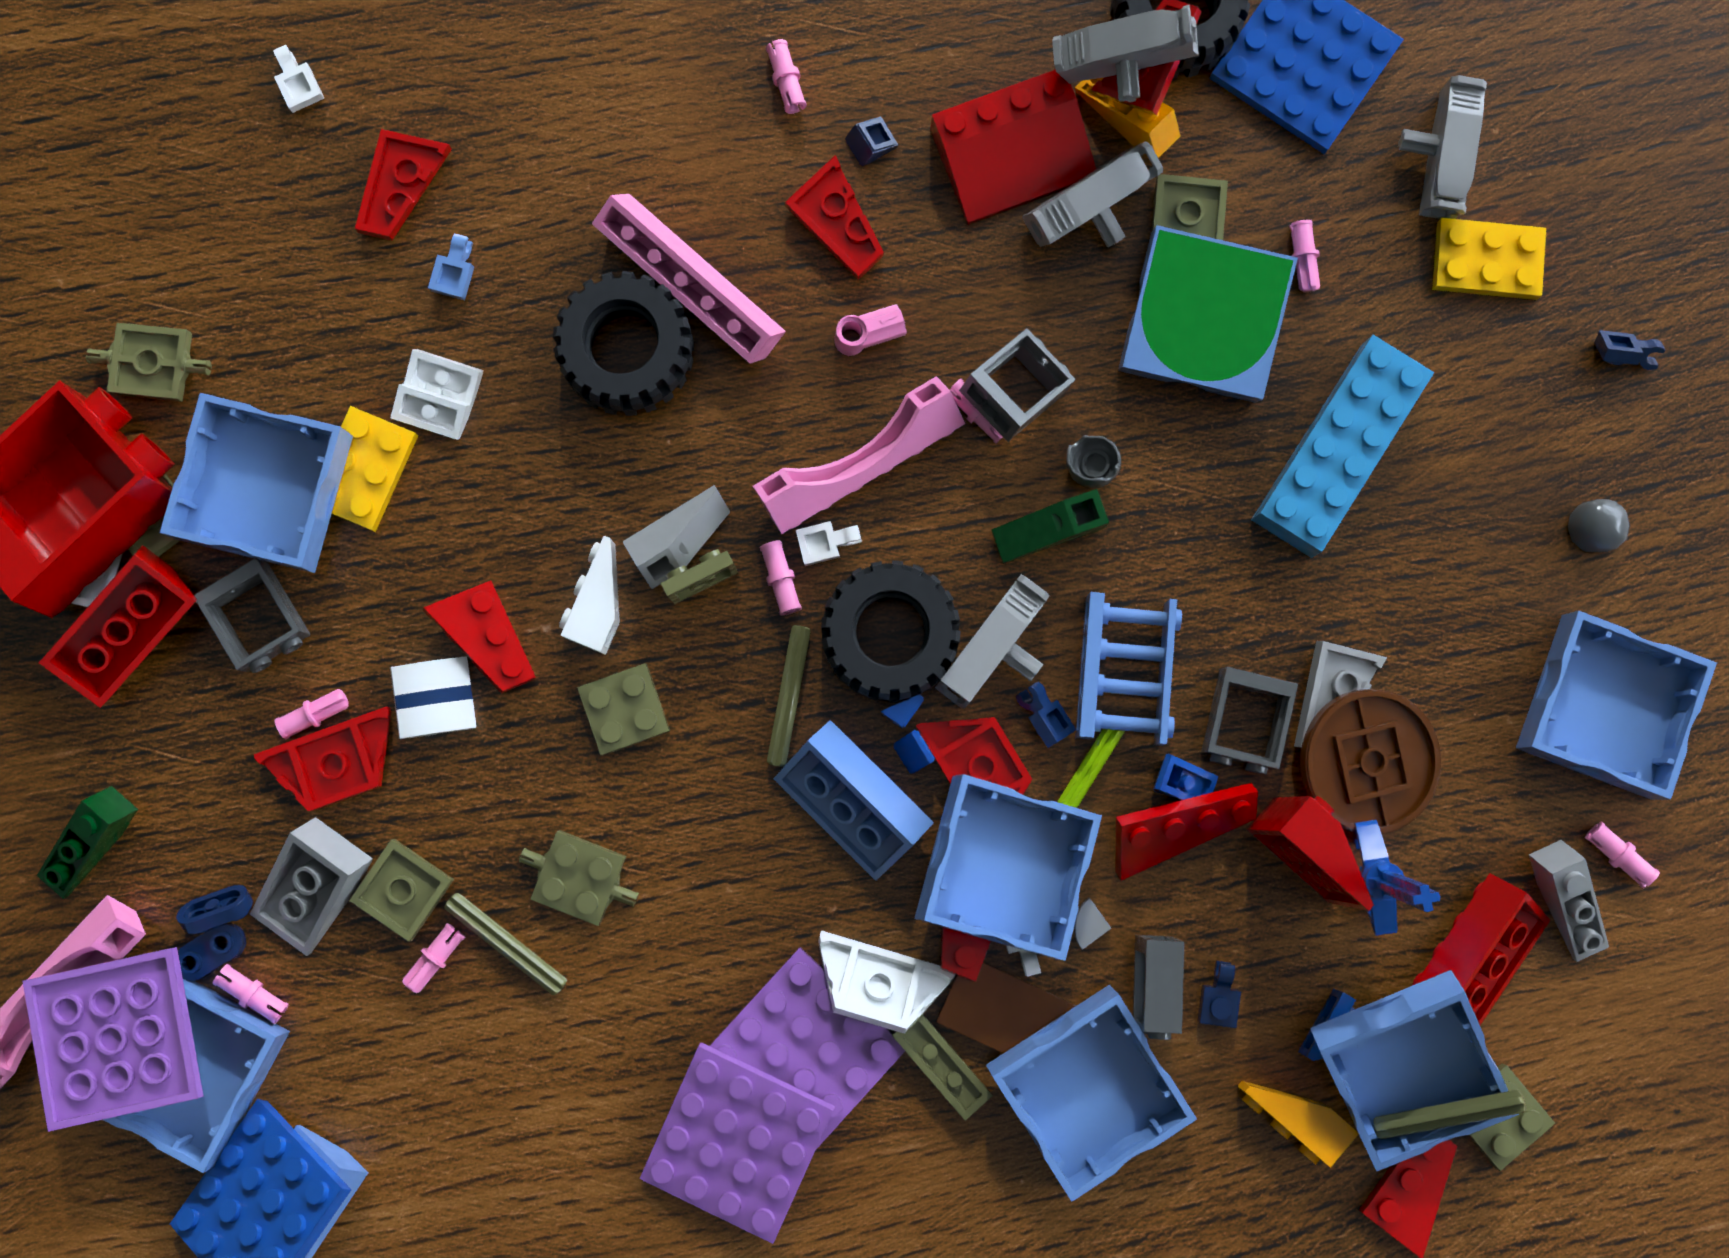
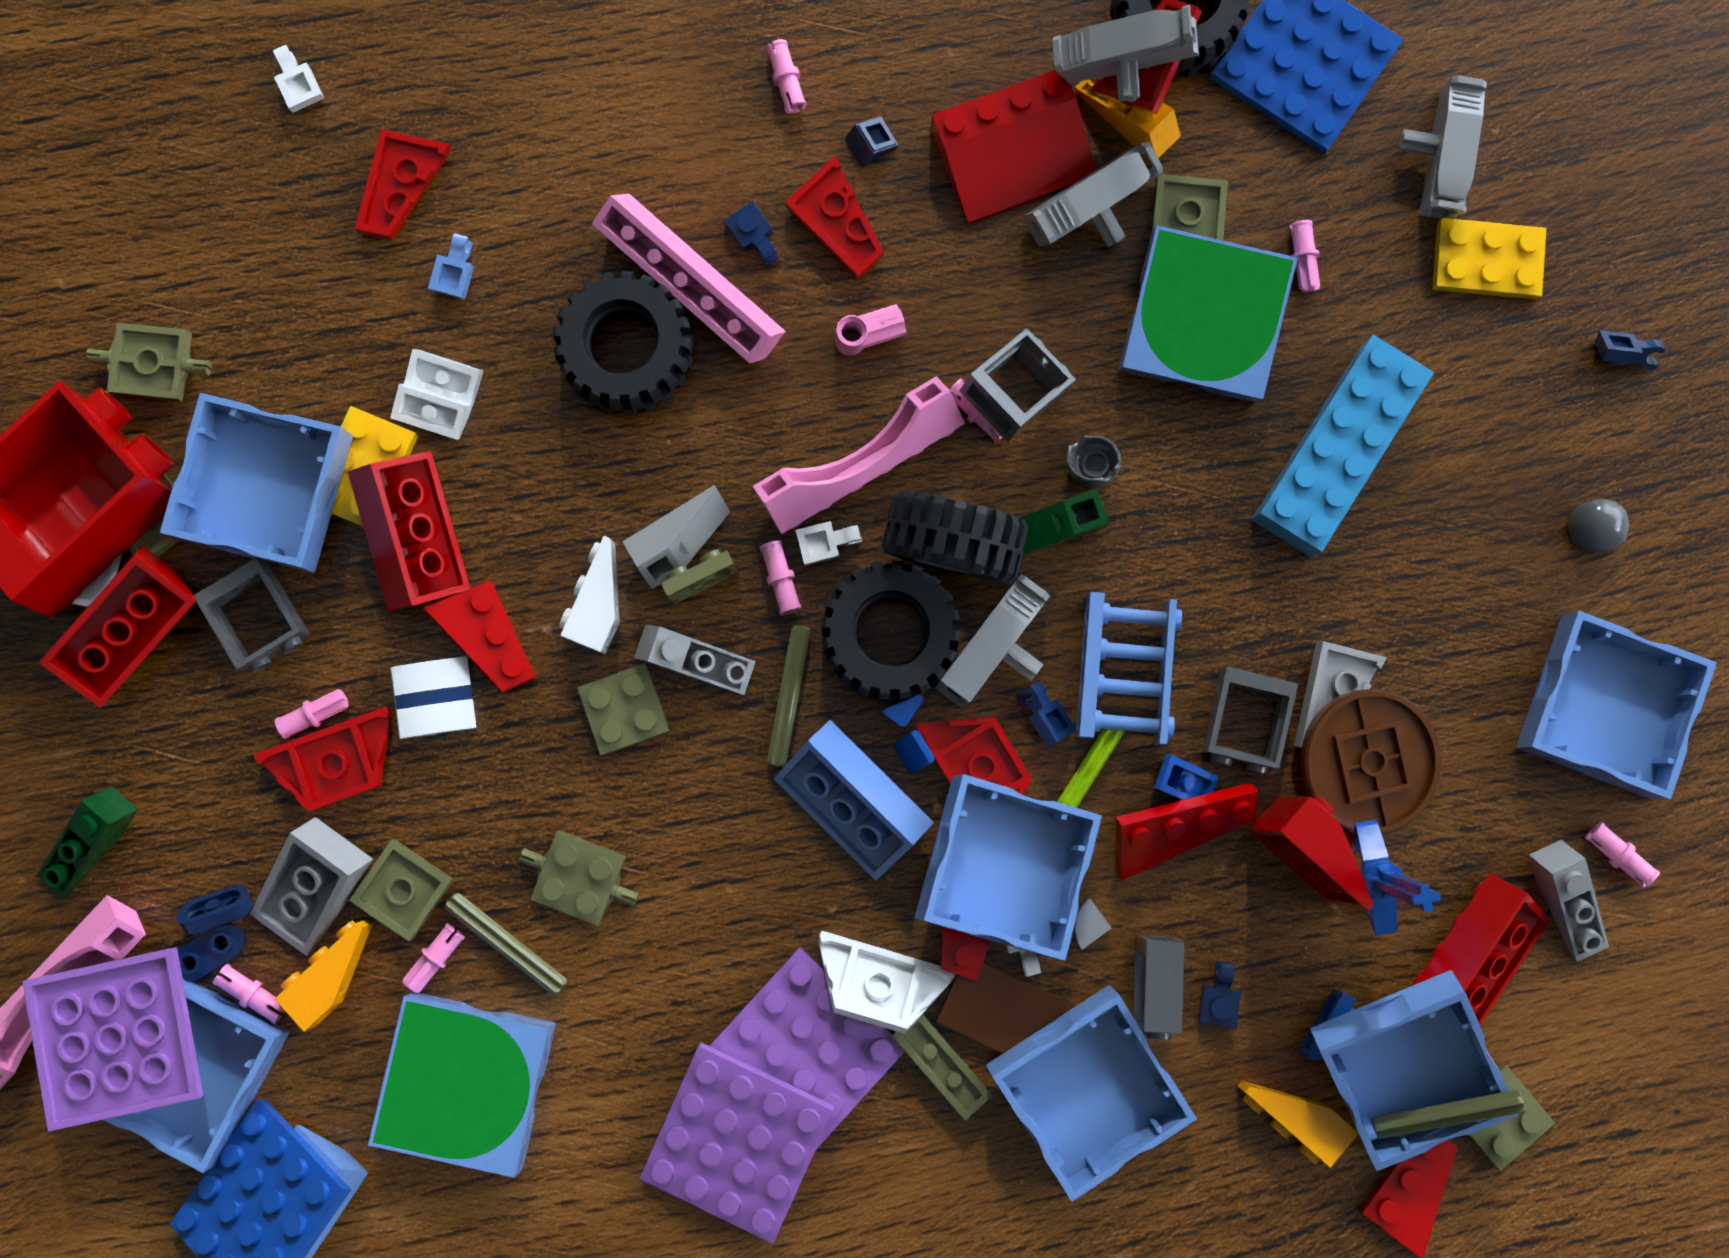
none -> light orange slope [275,920,373,1032]
none -> red slope [347,451,470,612]
none -> green tile [368,992,556,1178]
none -> light grey slope [634,624,756,695]
none -> dark blue plate [724,201,779,266]
none -> black tyre [881,491,1029,583]

